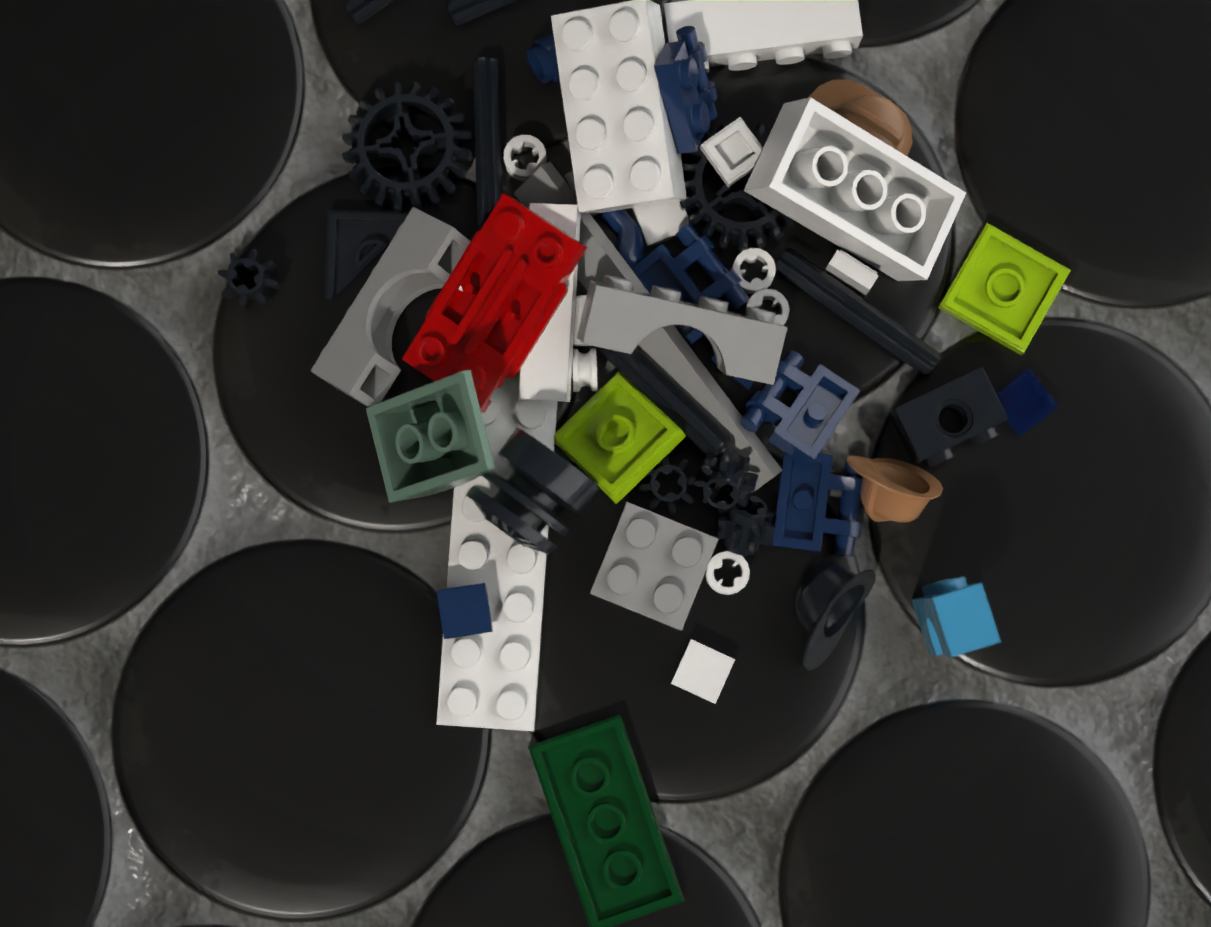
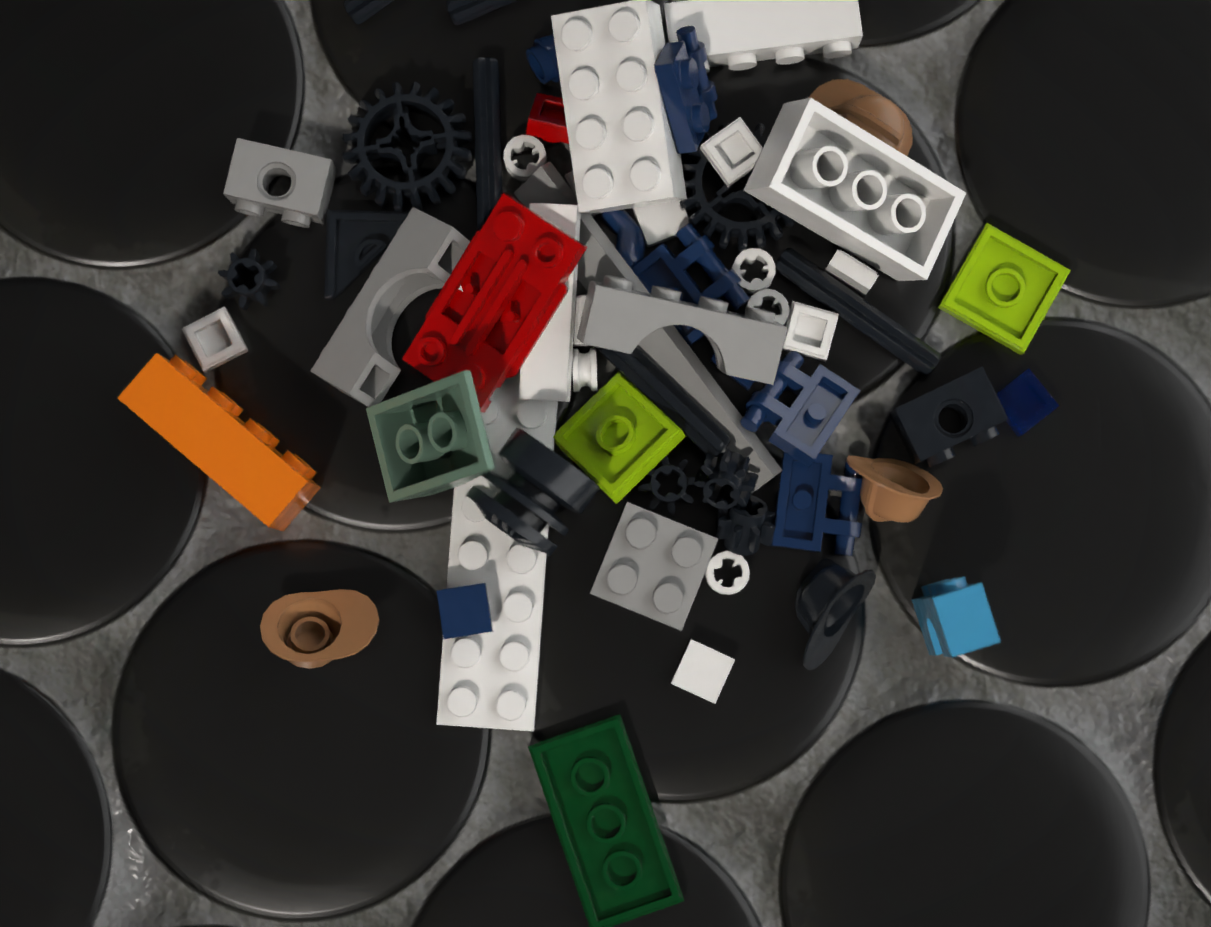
none -> orange brick [118,353,321,532]
none -> white tile [181,307,248,373]
none -> light grey brick [223,138,337,228]
none -> medium nougat piece [260,589,379,669]
none -> red plate [526,93,569,144]
none -> white tile [782,301,839,362]

